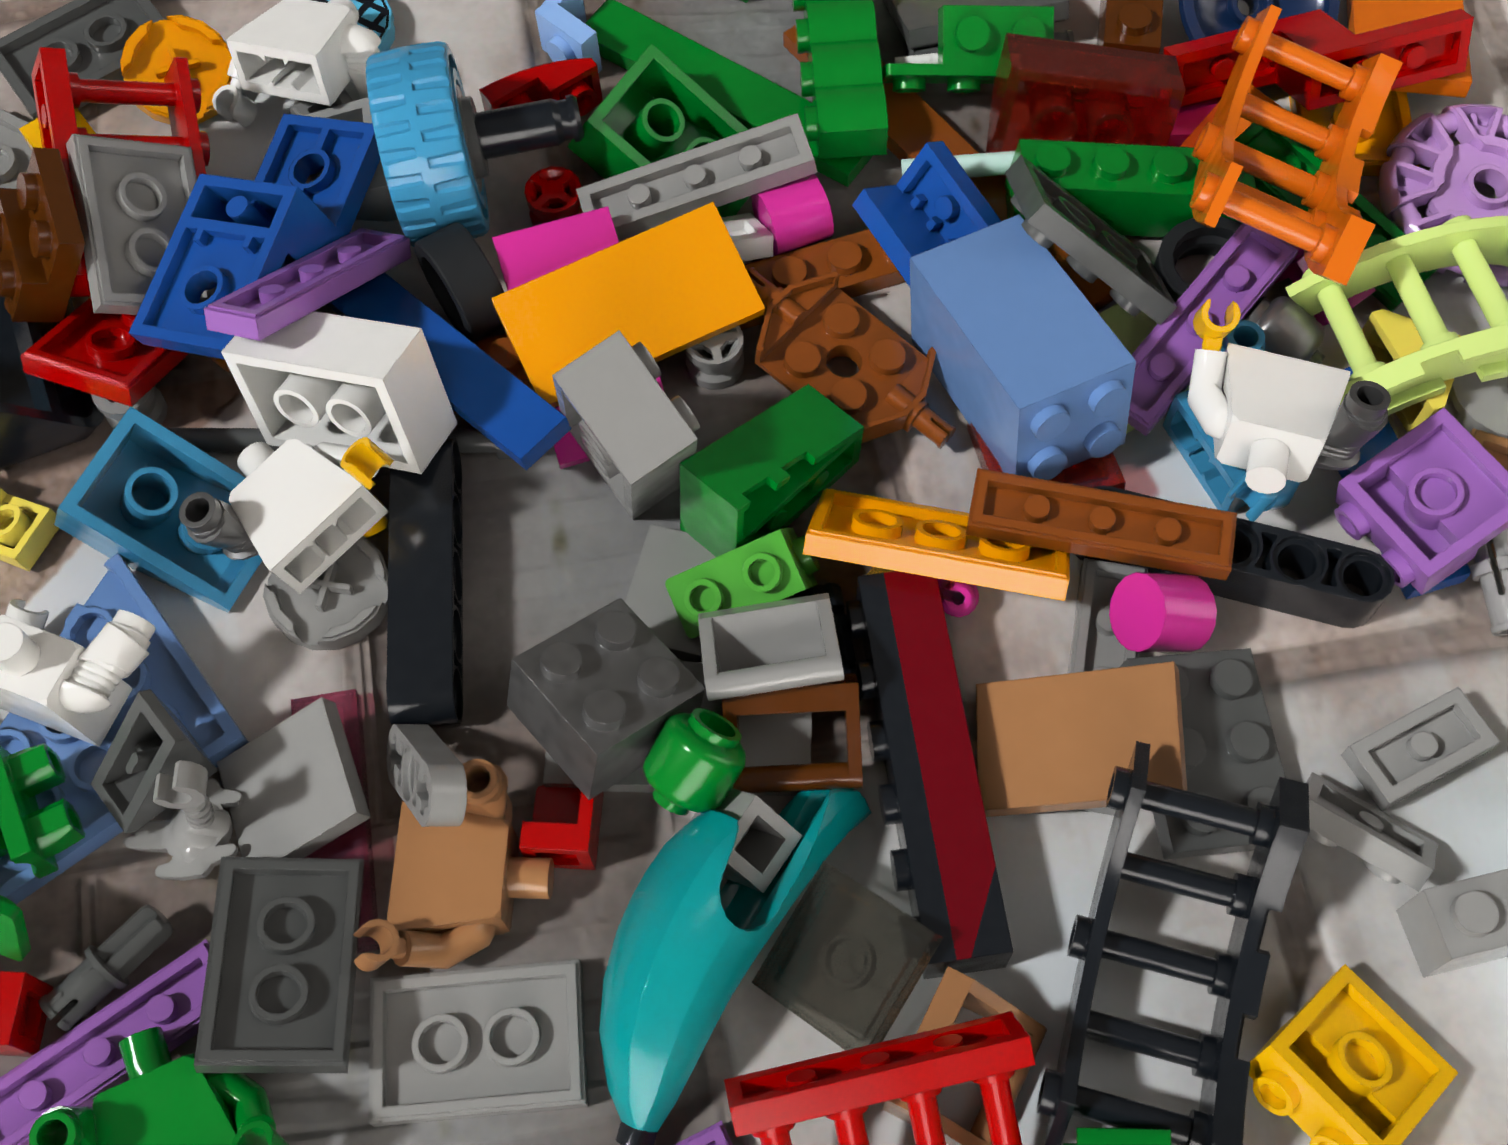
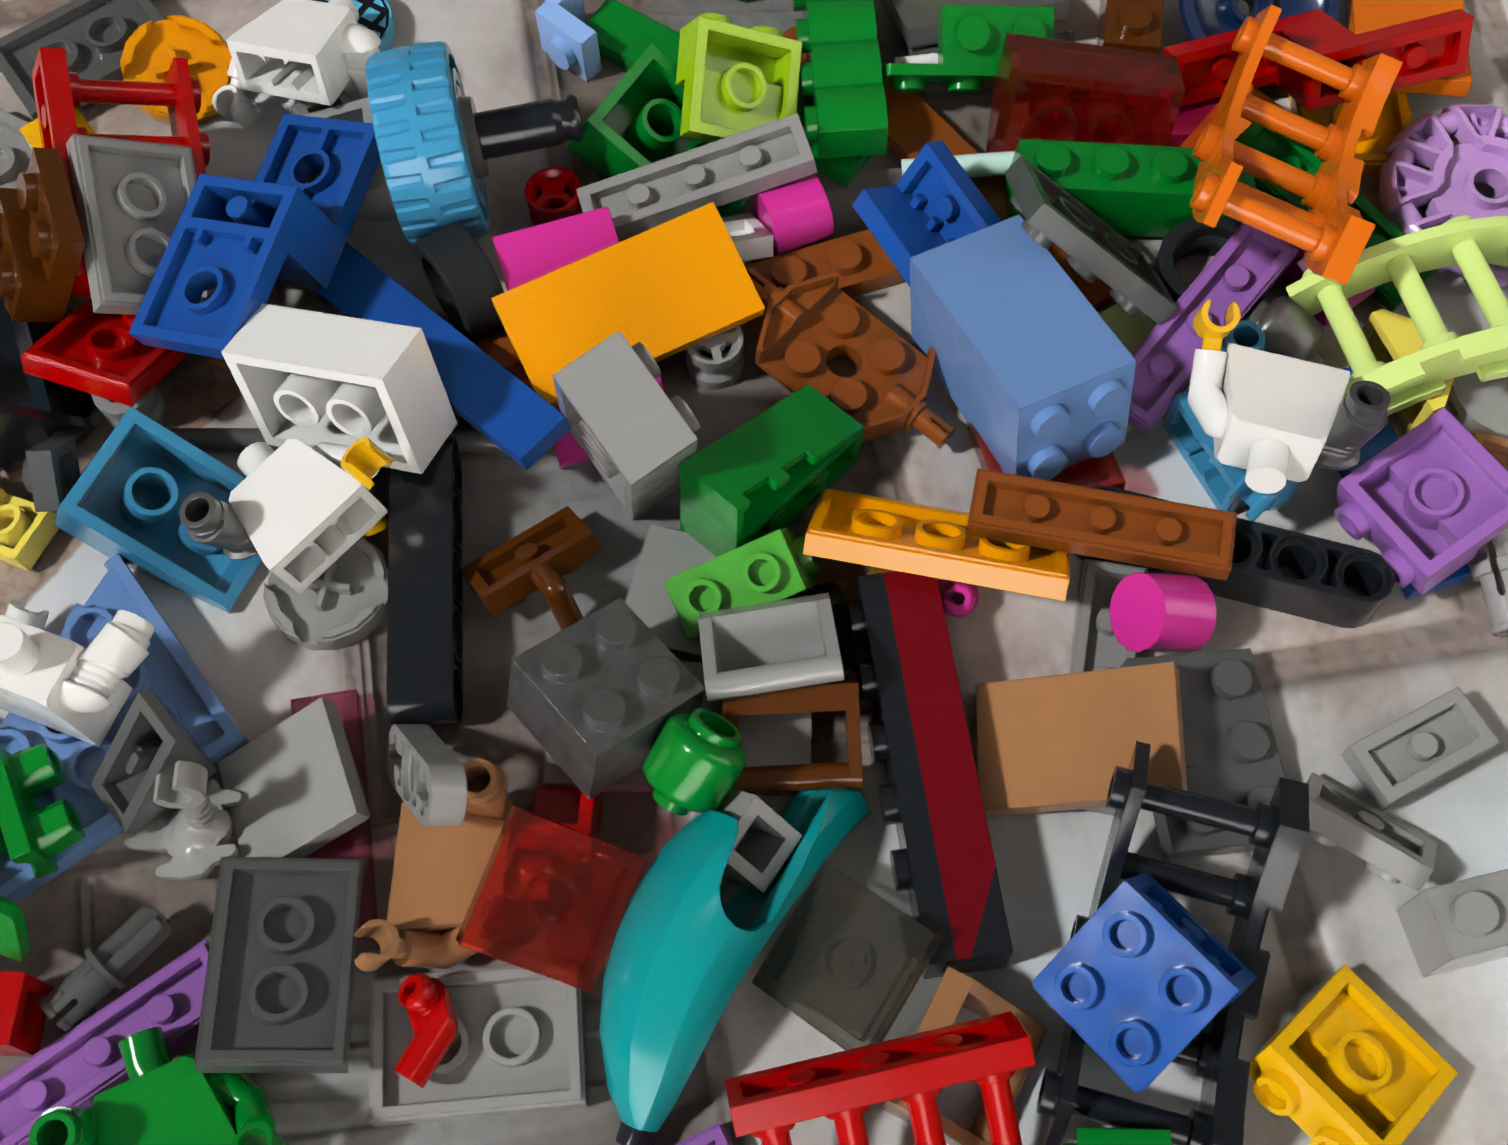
medium lavender tile [204,228,411,341] -> none
red slope [479,58,603,116] -> none
none -> dark grey plate [22,436,81,512]
none -> red arm [393,973,458,1088]
none -> clear red plate [456,805,647,993]
none -> reddish brown plate [460,506,602,631]
none -> lime plate [676,13,802,143]
none -> blue bracket [1032,872,1257,1093]

